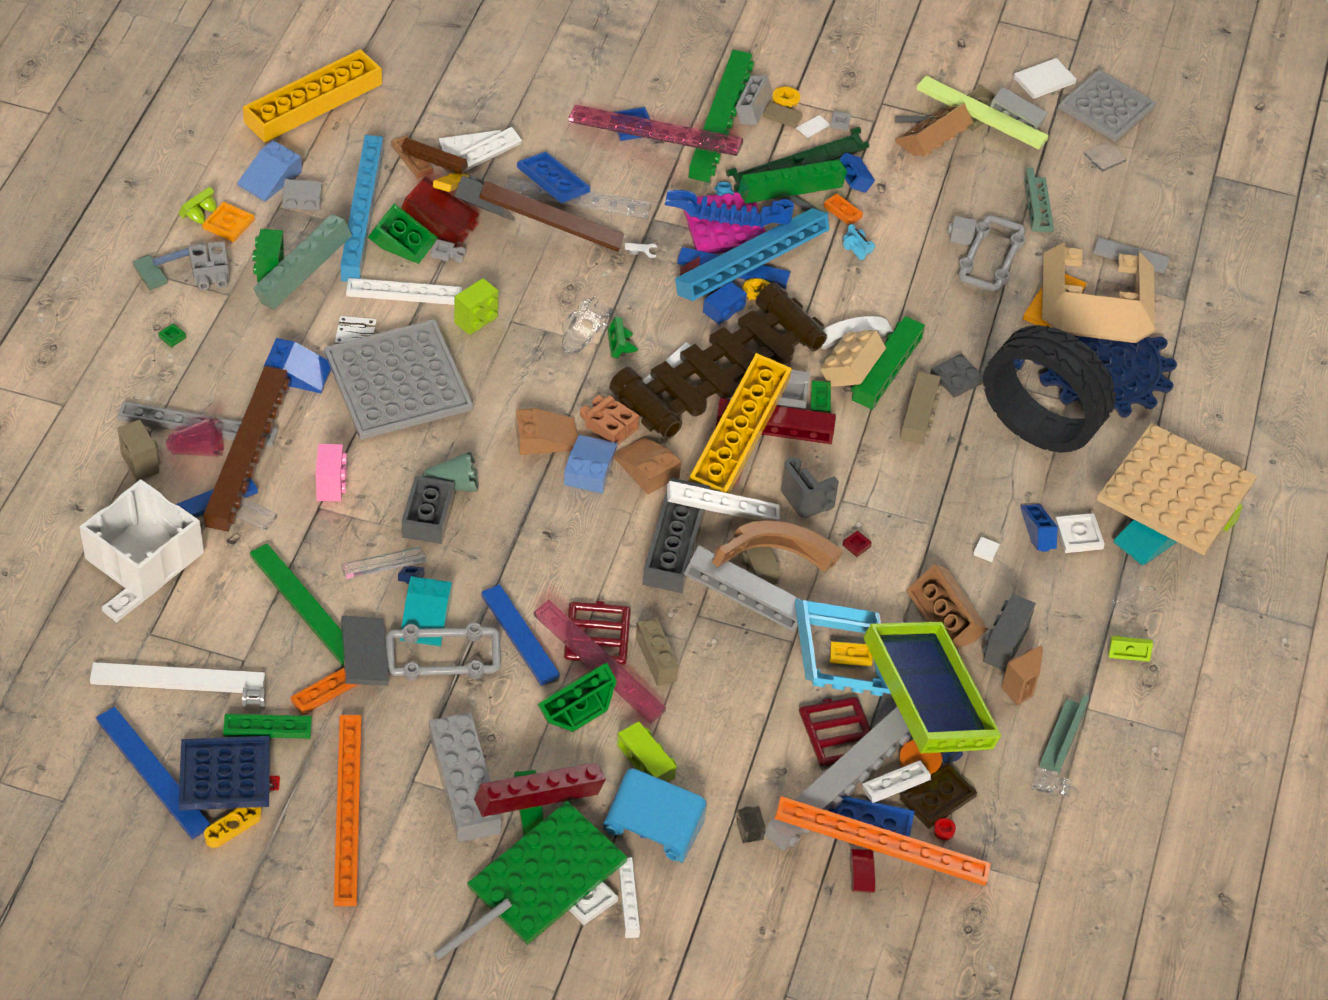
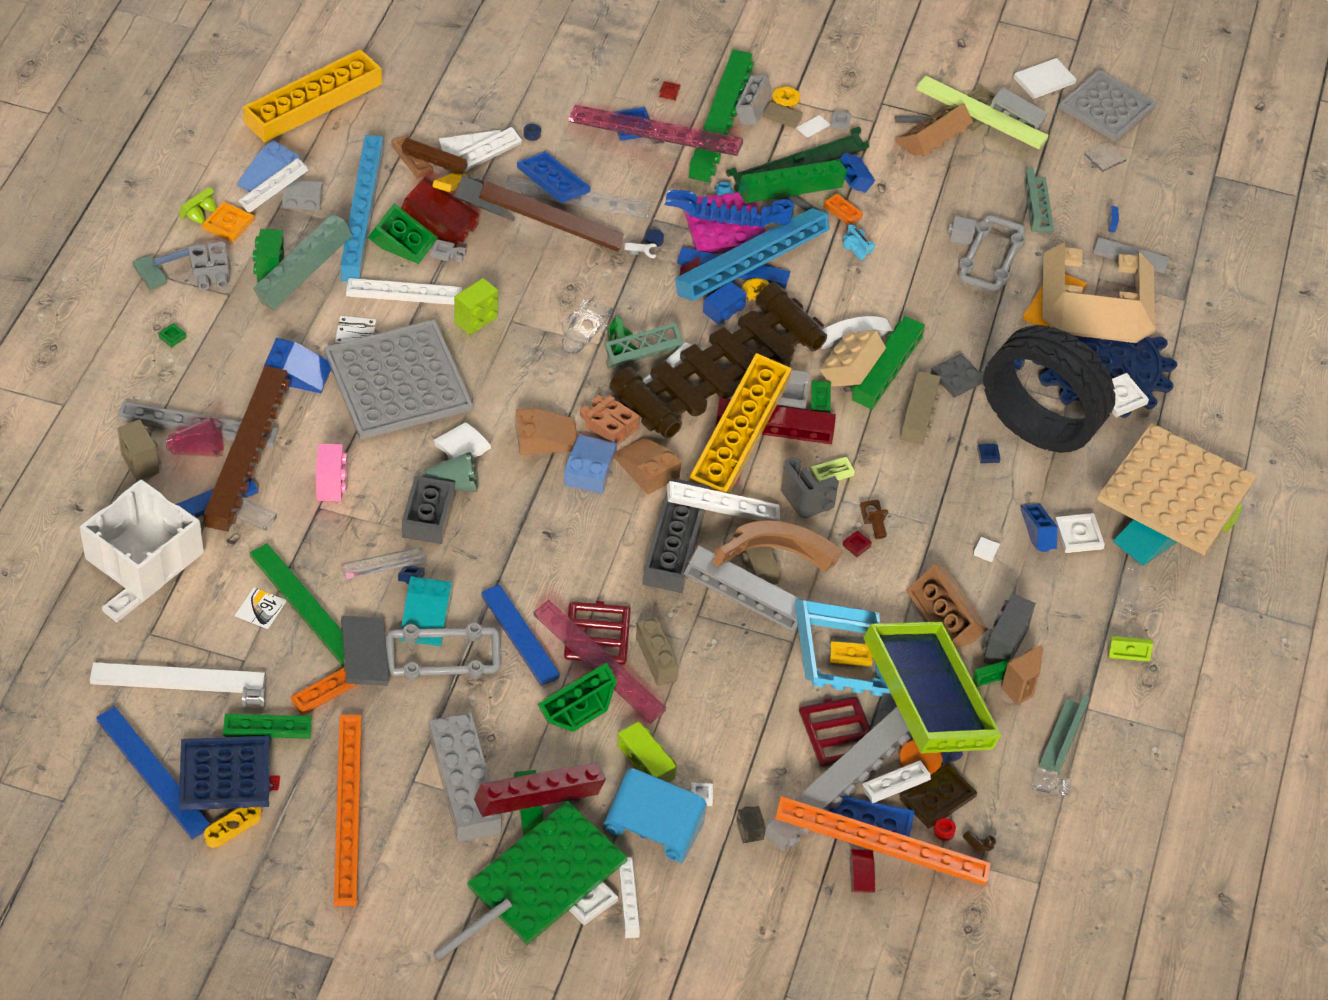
none -> sticker [235,588,286,629]
none -> white tile [238,158,308,213]
none -> white slope [434,422,491,460]
none -> dark blue tile [523,124,541,141]
none -> sand green fence [604,322,683,369]
none -> dark blue tile [645,229,664,247]
none -> clear red tile [659,81,681,101]
none -> white tile [691,782,713,806]
none -> yellowish green tile [810,457,855,483]
none -> reddish brown bracket [860,500,889,539]
none -> dark brown arm [963,830,996,851]
none -> green tile [972,659,1011,687]
none -> dark blue tile [977,444,1001,463]
none -> blue tile [1108,206,1119,232]
none -> white plate [1112,373,1149,417]

